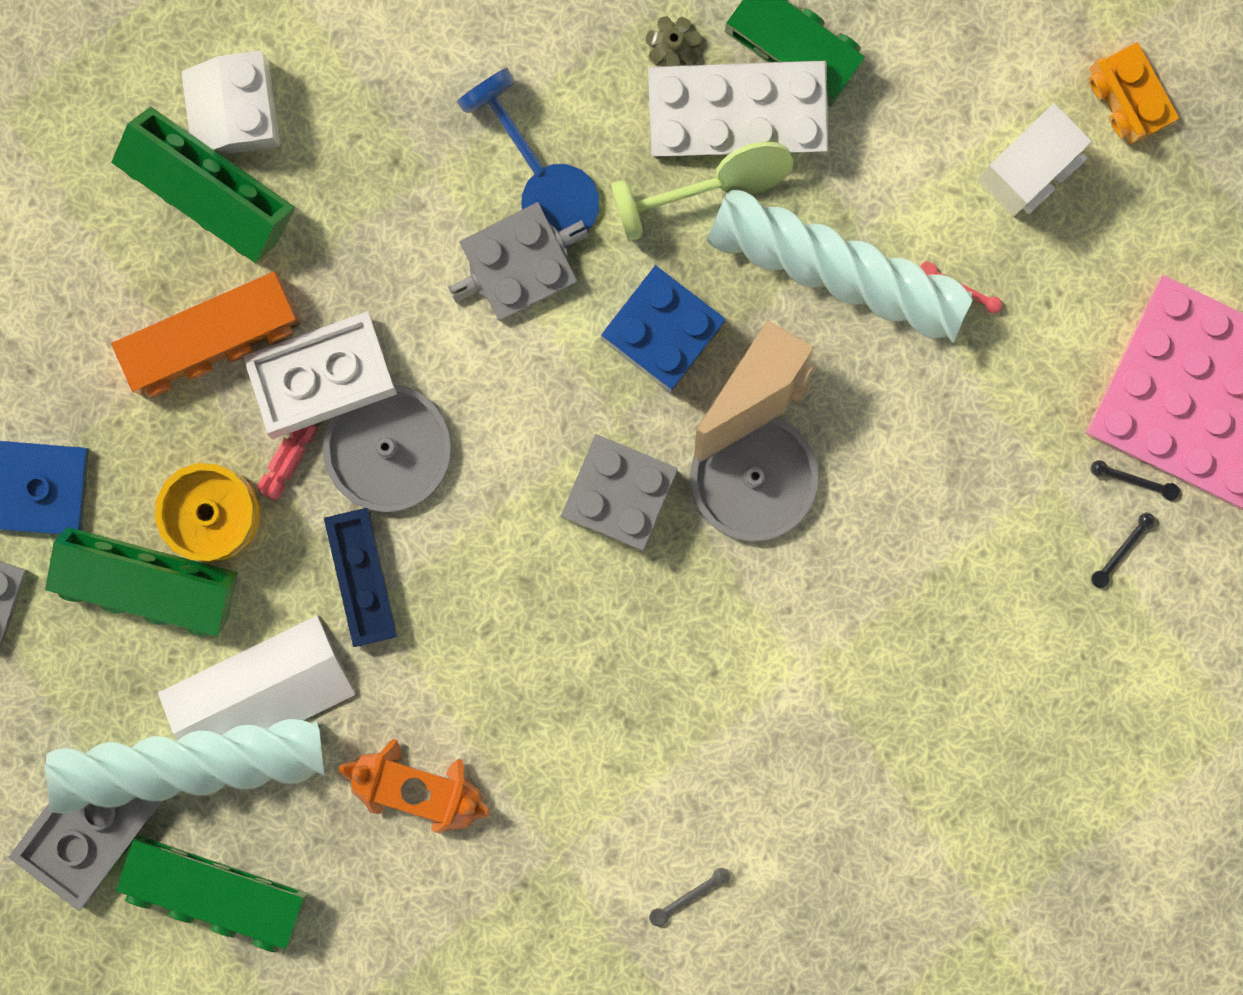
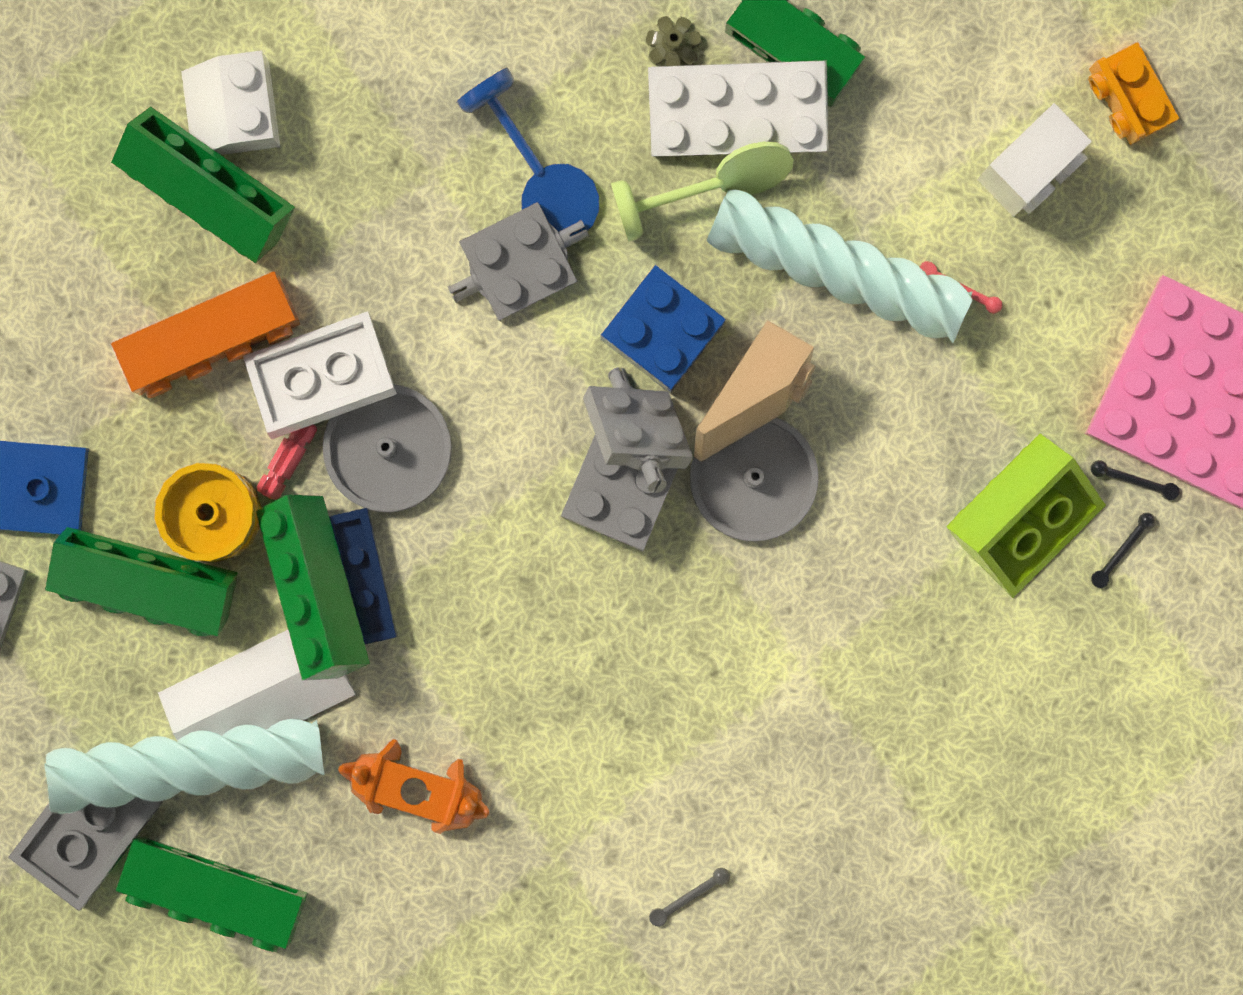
none -> green brick [256,495,370,681]
none -> light grey plate [583,367,693,493]
none -> lime slope [946,433,1106,598]

